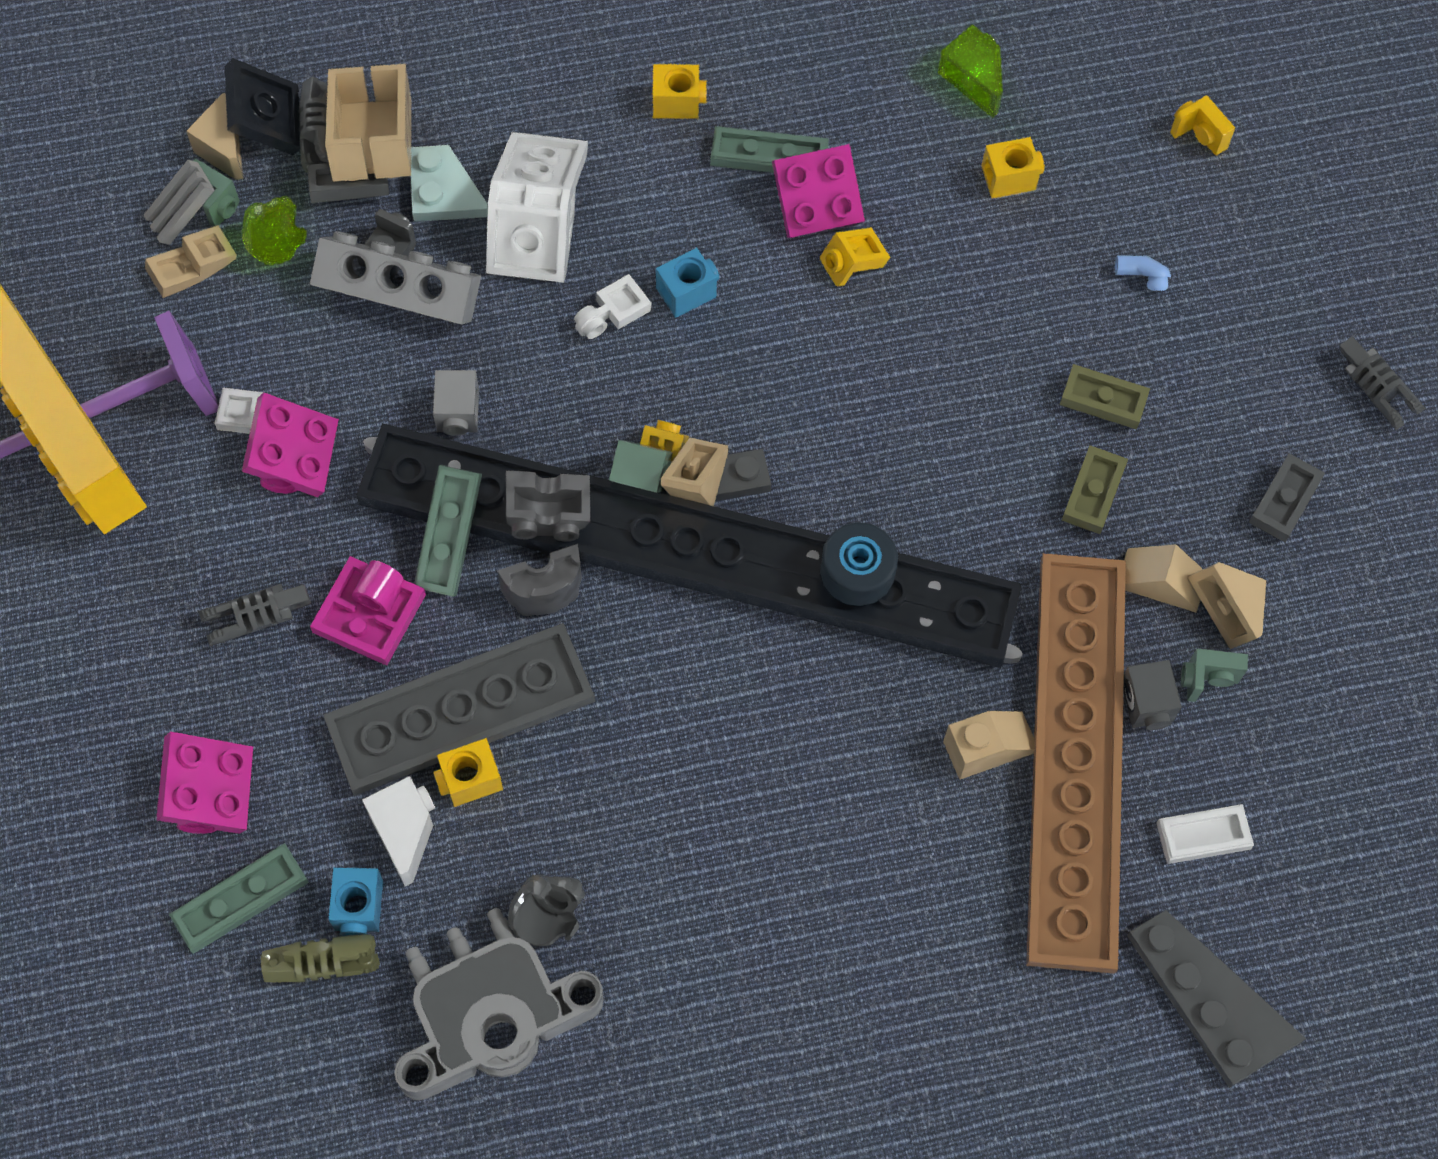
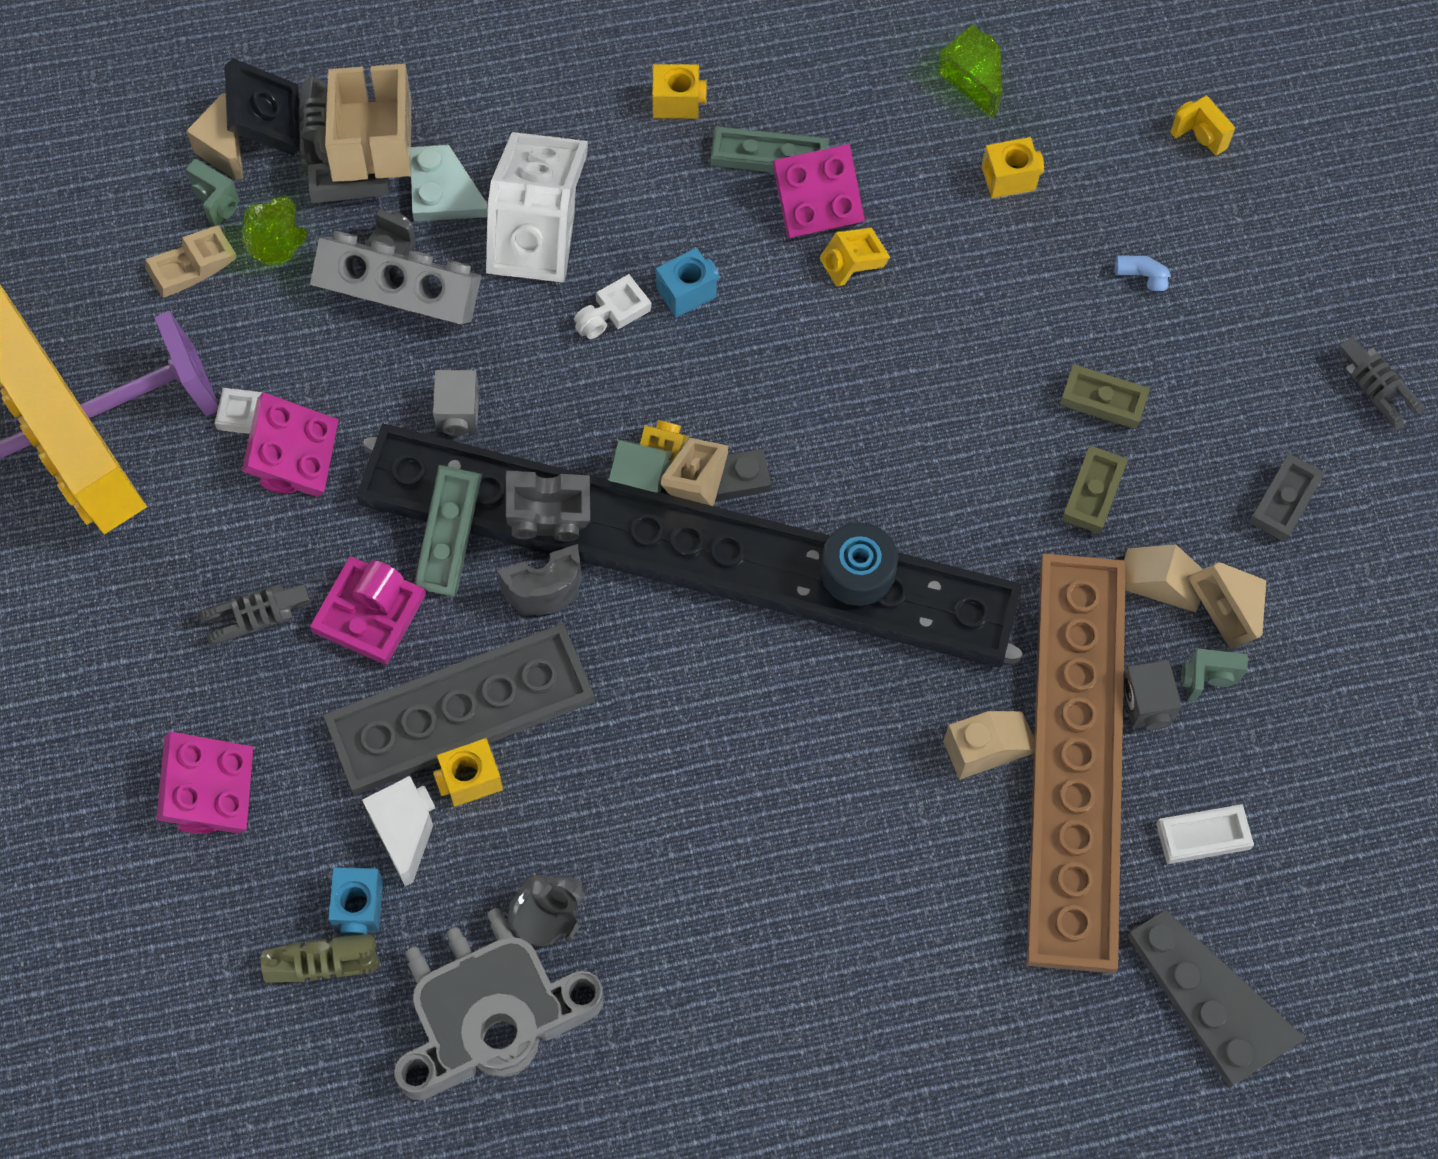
light grey tile [144,160,214,245] -> none
sand green tile [169,843,309,954] -> none

